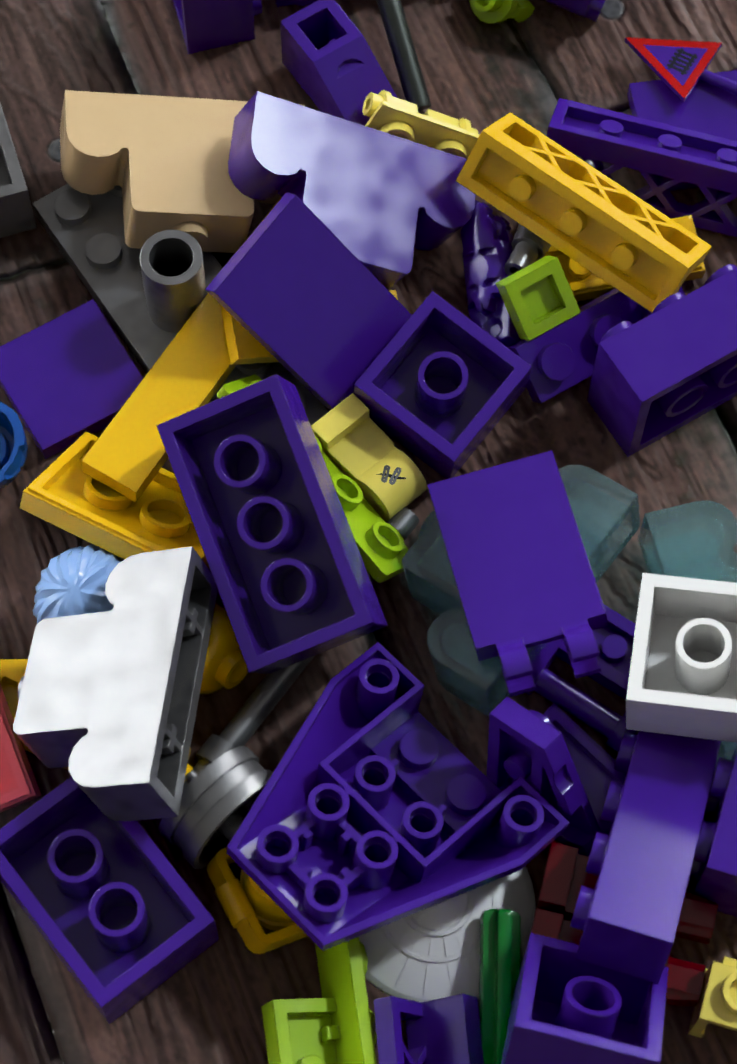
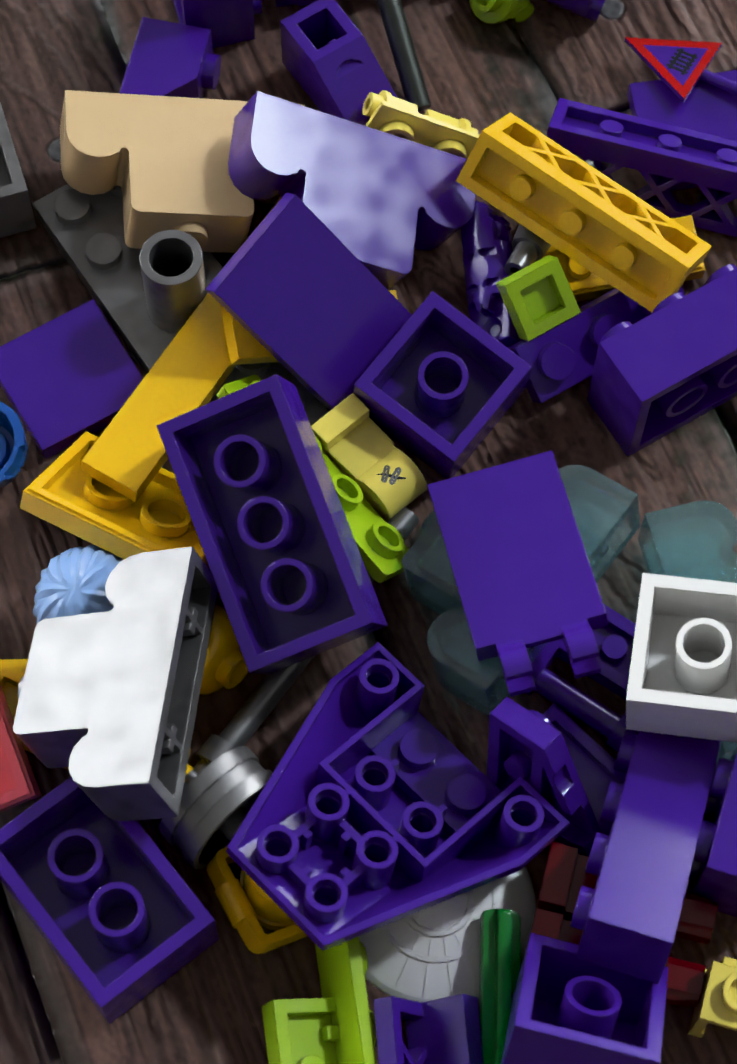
none -> dark purple slope [119,17,221,98]

